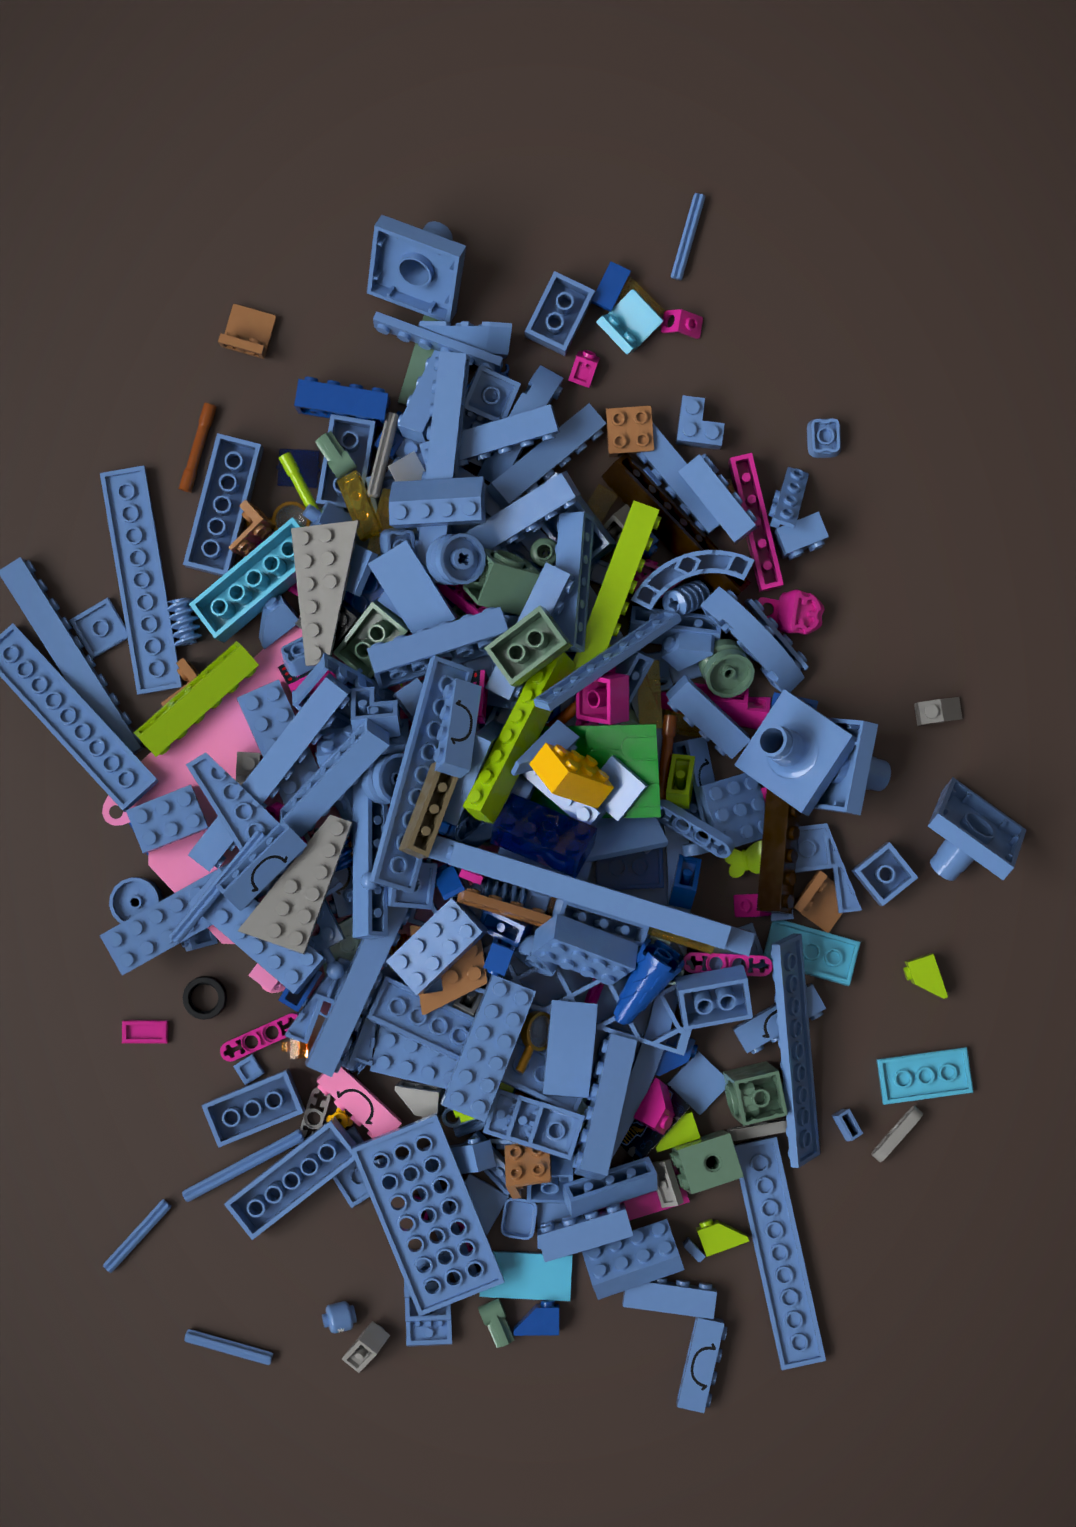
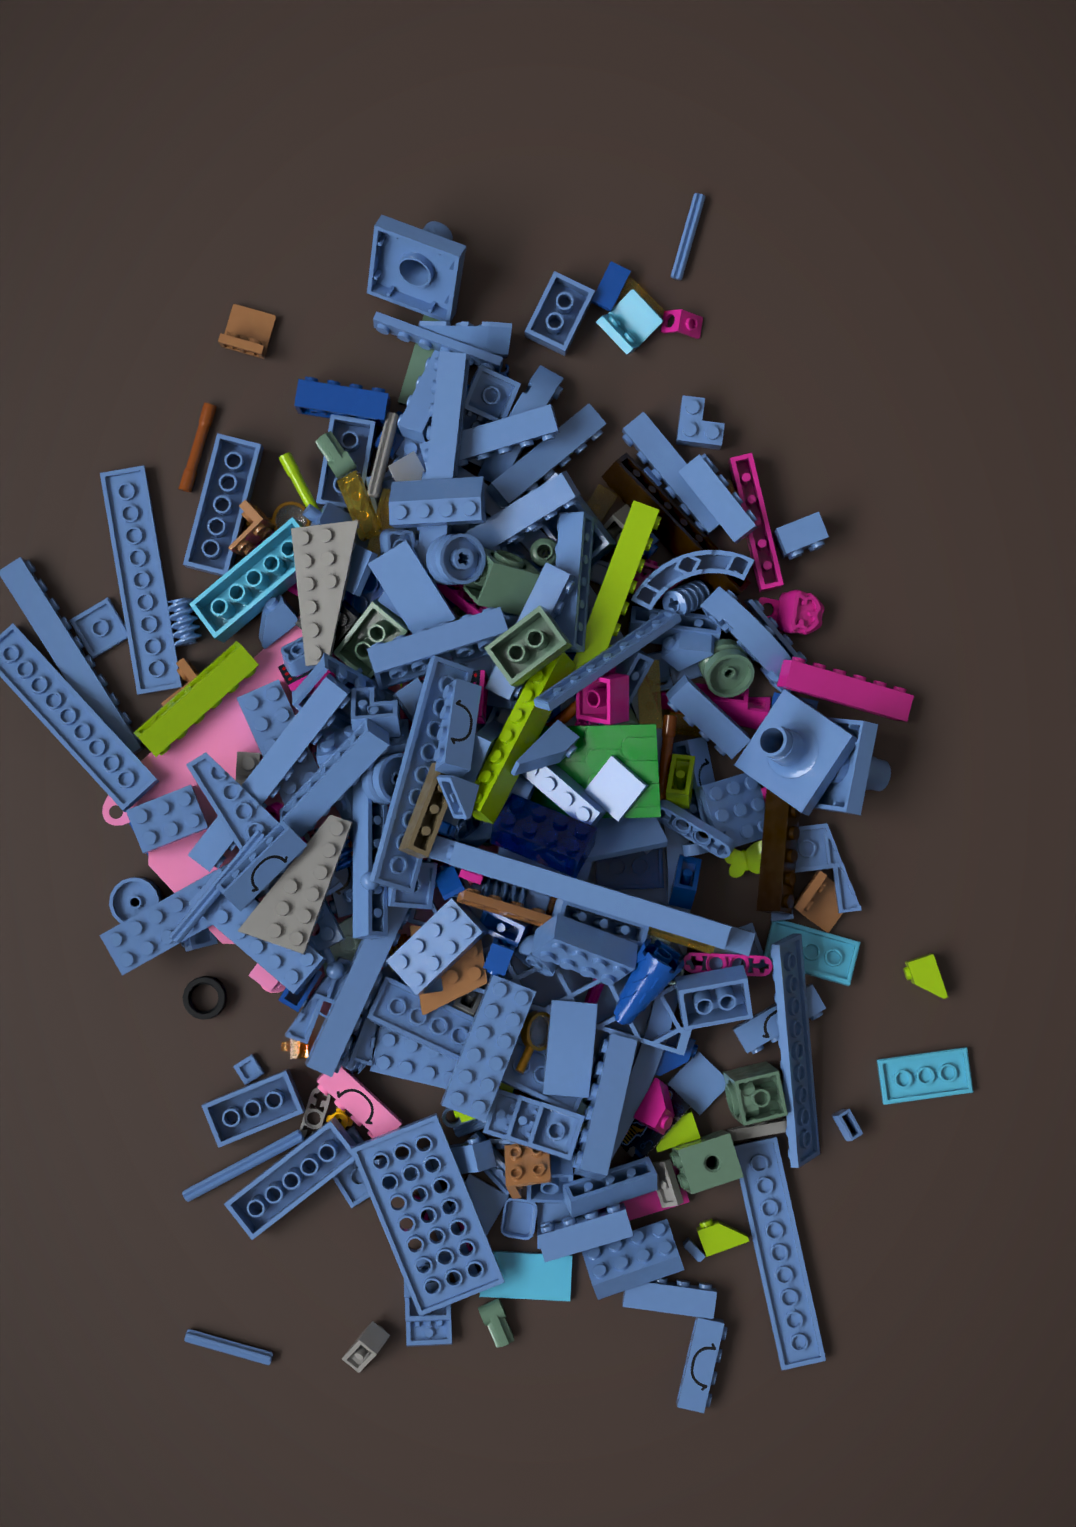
medium blue axle [103,1199,171,1273] -> none
dark pink tile [122,1020,168,1043] -> none
dark pink beam [220,1013,298,1062] -> none
clear blue piece [276,449,320,488] -> none
medium blue head [322,1301,357,1334] -> none
light grey slope [395,1080,445,1119] -> none
blue slope [514,1300,559,1336] -> none
yellow brick [529,743,614,809] -> none
dark pink bracket [568,350,600,388] -> none
medium nougat bracket [606,406,654,458] -> none
dark pink bracket [733,894,771,917] -> none
medium blue bracket [768,467,809,528] -> none
medium blue piece [807,418,841,458] -> none
medium blue brick [851,842,918,906] -> none
light grey beam [871,1105,923,1162] -> none
light grey slope [914,697,963,726] -> none
medium blue piece [928,777,1026,881] -> none
none -> medium blue slope [436,775,479,820]
none -> dark pink brick [777,657,914,722]

